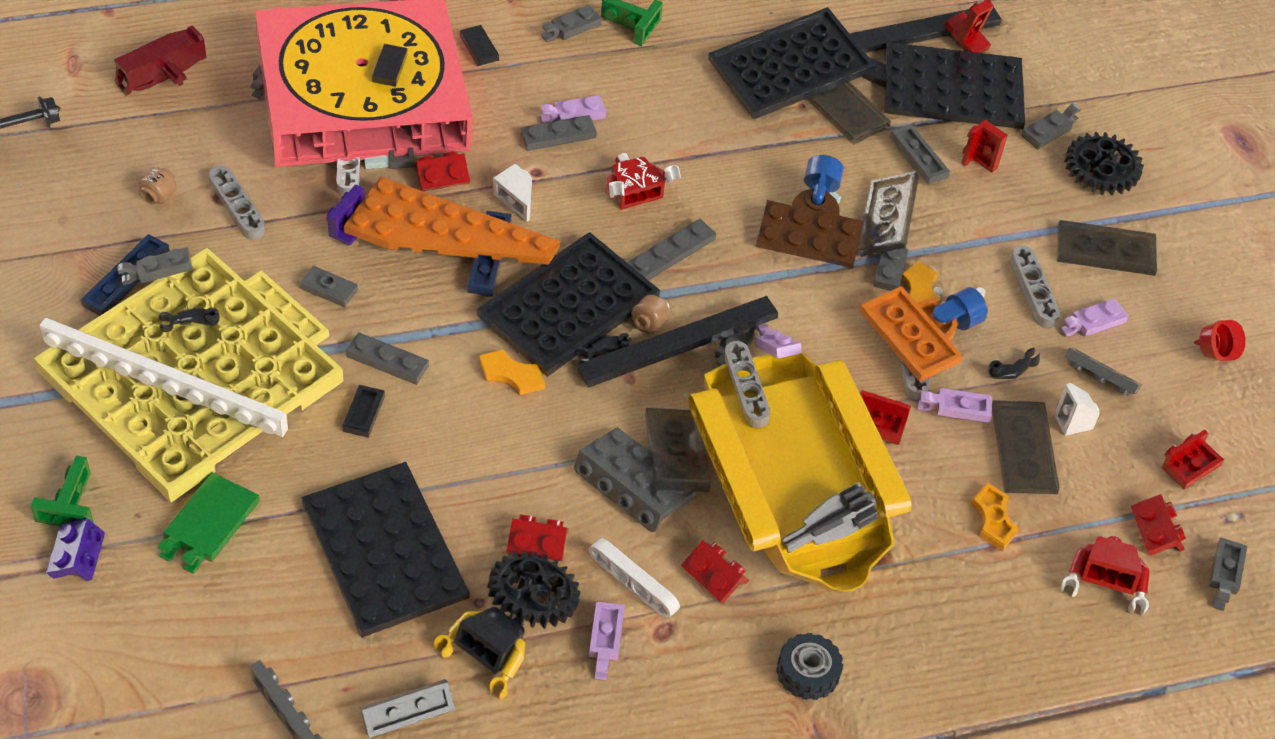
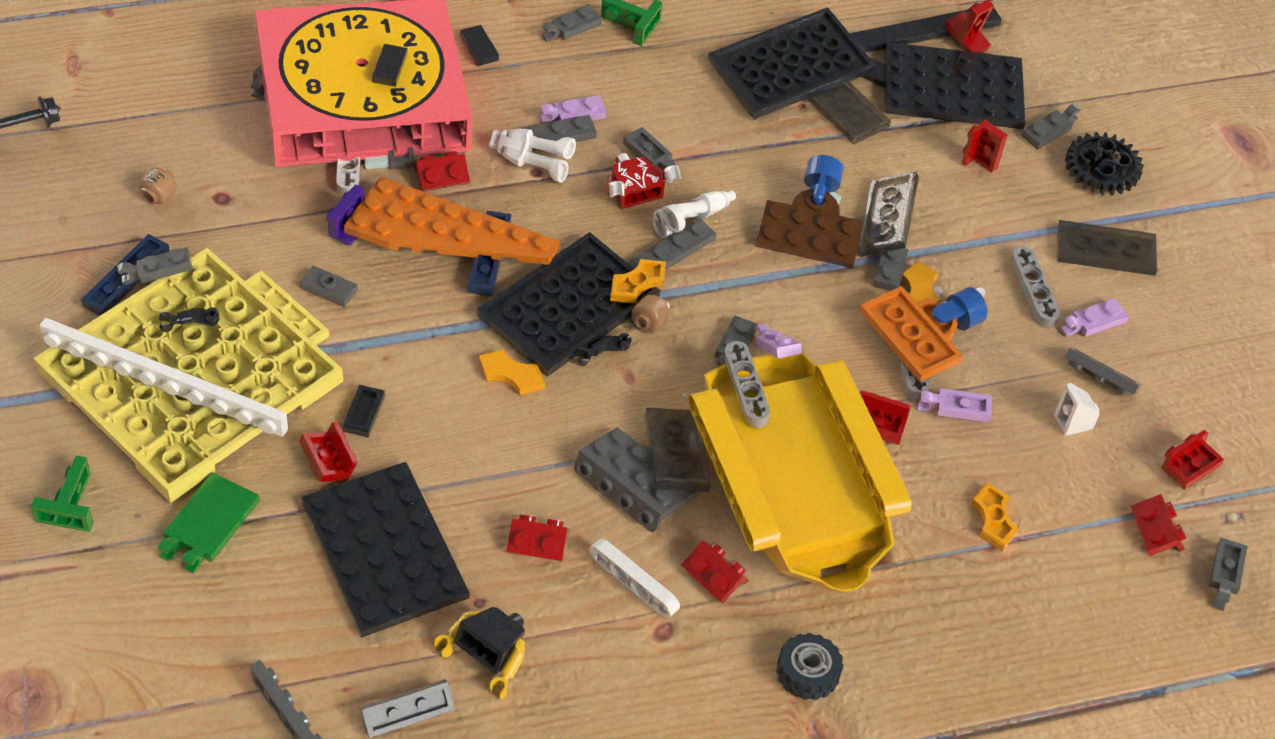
dark purple bracket [46,518,105,581] -> none
dark red piece [114,25,207,96] -> none
light grey beam [209,166,265,240] -> none
dark grey plate [346,332,429,385] -> none
black gear [487,551,581,629] -> none
white slope [493,164,532,222] -> none
black tile [577,296,778,388] -> none
lavender plate [589,601,625,680] -> none
dark grey piece [781,482,879,553] -> none
dark grey plate [890,124,950,185] -> none
black arm [988,348,1040,379] -> none
clear smoke tile [992,400,1060,494] -> none
red torso [1061,536,1150,616] -> none
red piece [1194,320,1246,361] -> none
none -> red bracket [299,422,357,482]
none -> white piece [489,129,576,183]
none -> light orange tile [610,259,666,304]
none -> dark grey plate [623,127,676,170]
none -> white piece [653,191,736,239]

